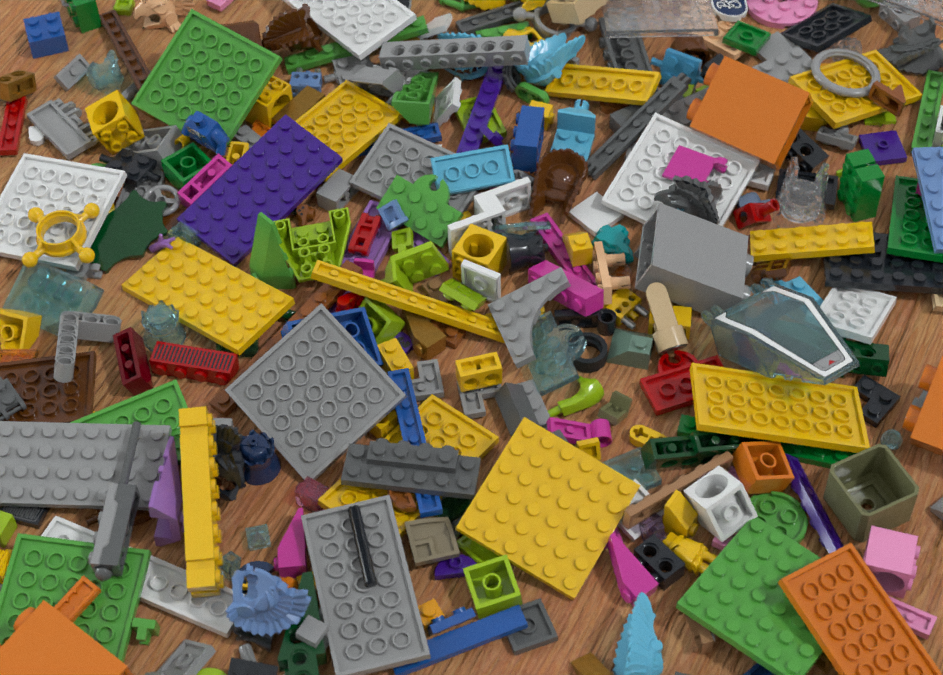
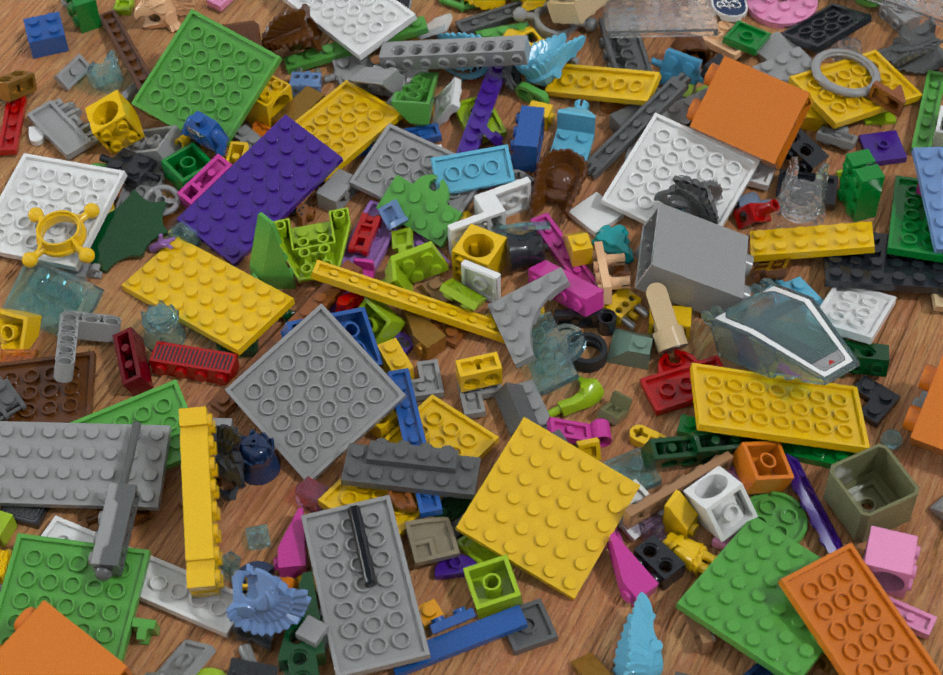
orange plate [54,575,102,622] -> none
medium lavender wedge [148,436,184,546] -> none
dark pink flag [662,145,728,182] -> none

